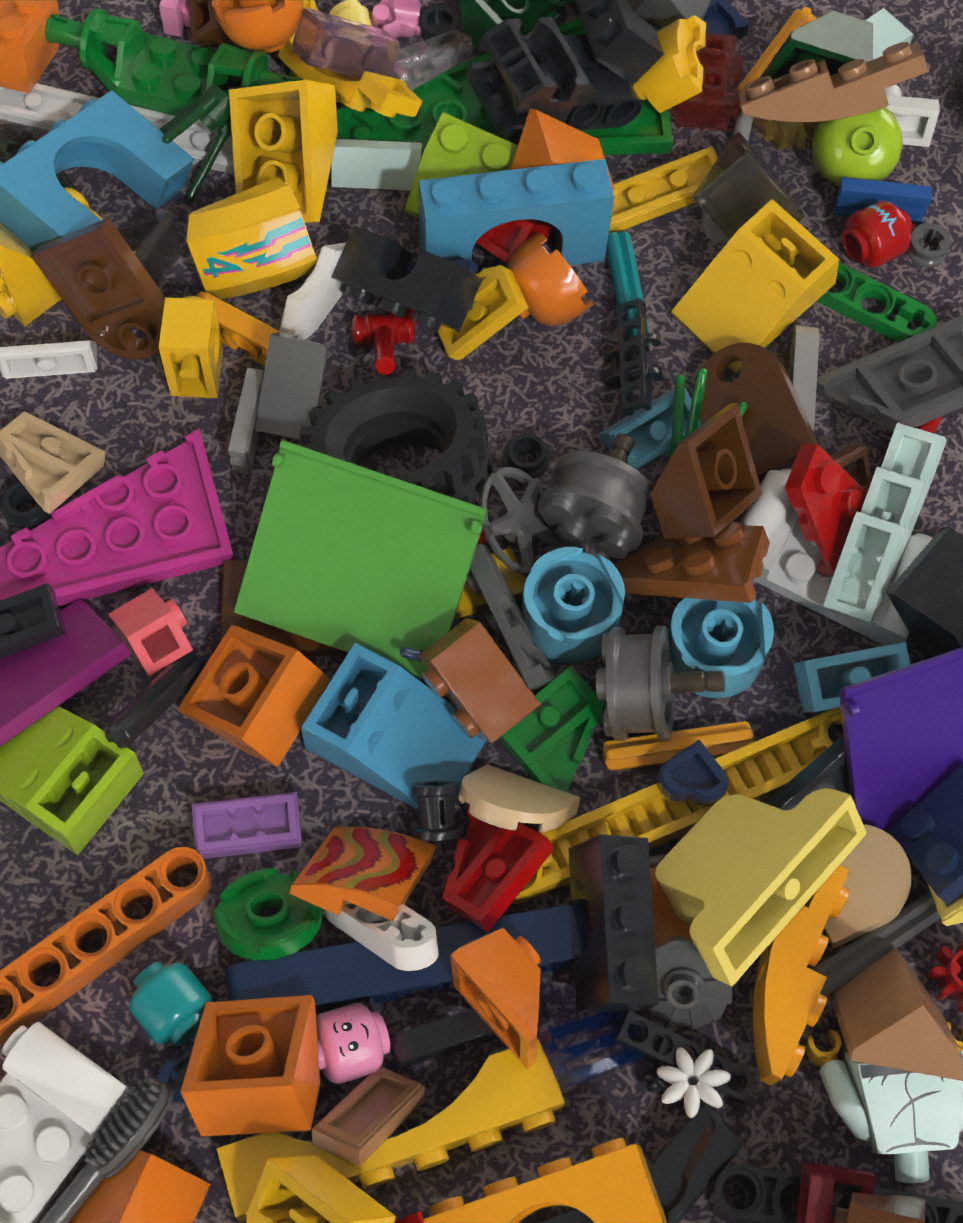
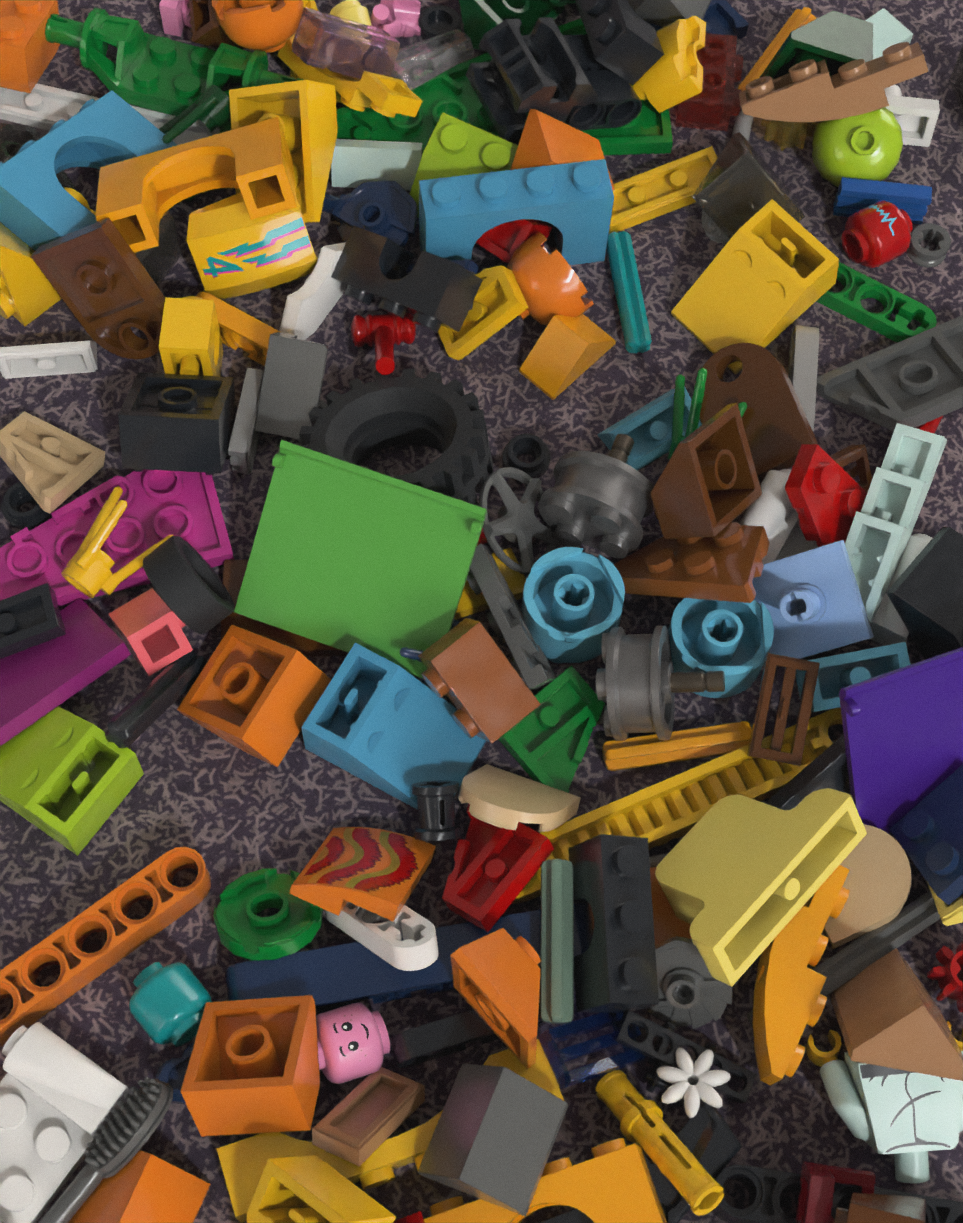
medium lavender plate [192,792,303,859] -> none
black piece [604,298,663,416] -> none
dark blue tile [657,740,728,807] -> none
none -> yellow plant [61,486,173,598]
none -> light orange arch [95,117,297,253]
none -> black container [118,372,236,476]
none -> black tyre [143,536,235,634]
none -> dark blue piece [322,181,418,248]
none -> dark grey slope [418,1064,568,1217]
none -> light orange slope [519,314,616,400]
none -> sand green axle [540,859,574,1024]
none -> yellow pin [595,1070,724,1216]
none -> reddish brown tile [747,653,820,766]
none -> light blue tile [752,540,874,659]

